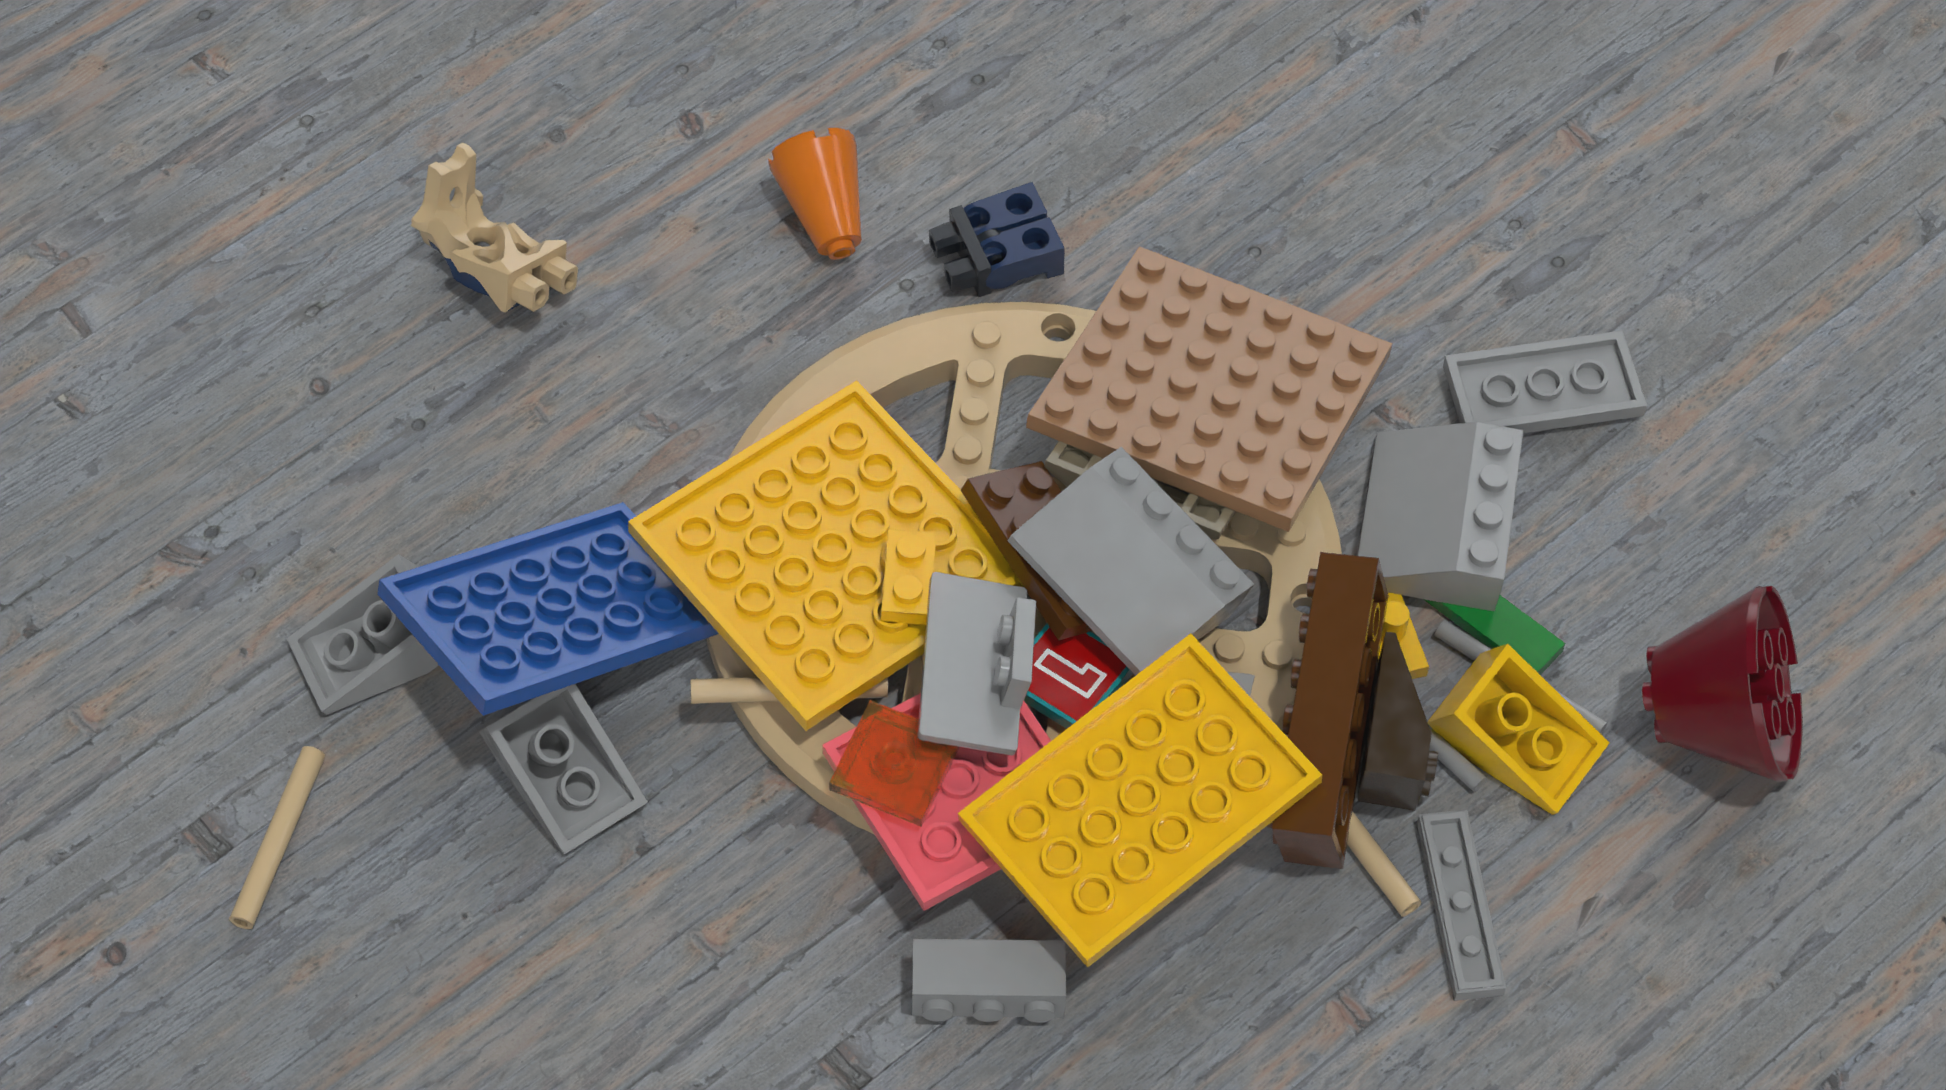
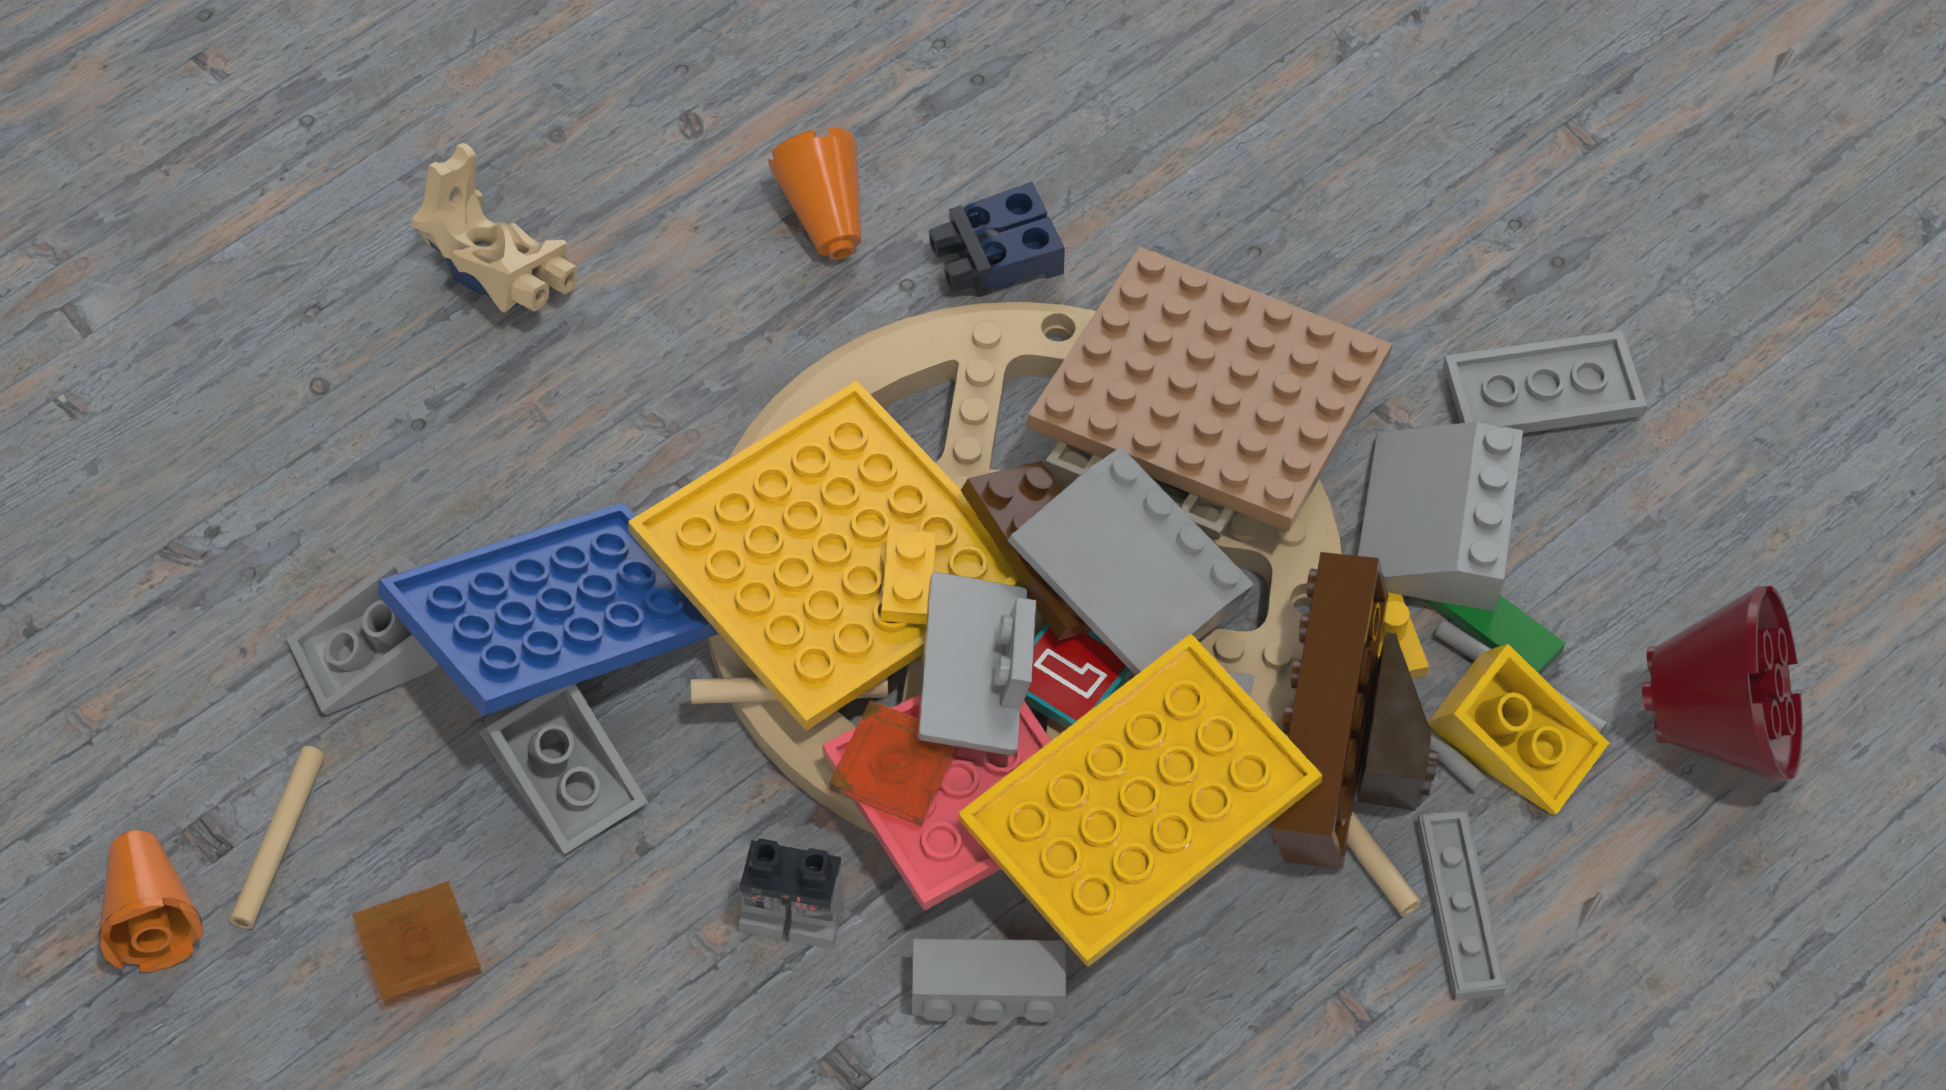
none -> orange cone [99,830,203,972]
none -> clear orange plate [352,881,482,1007]
none -> hips [739,838,844,950]

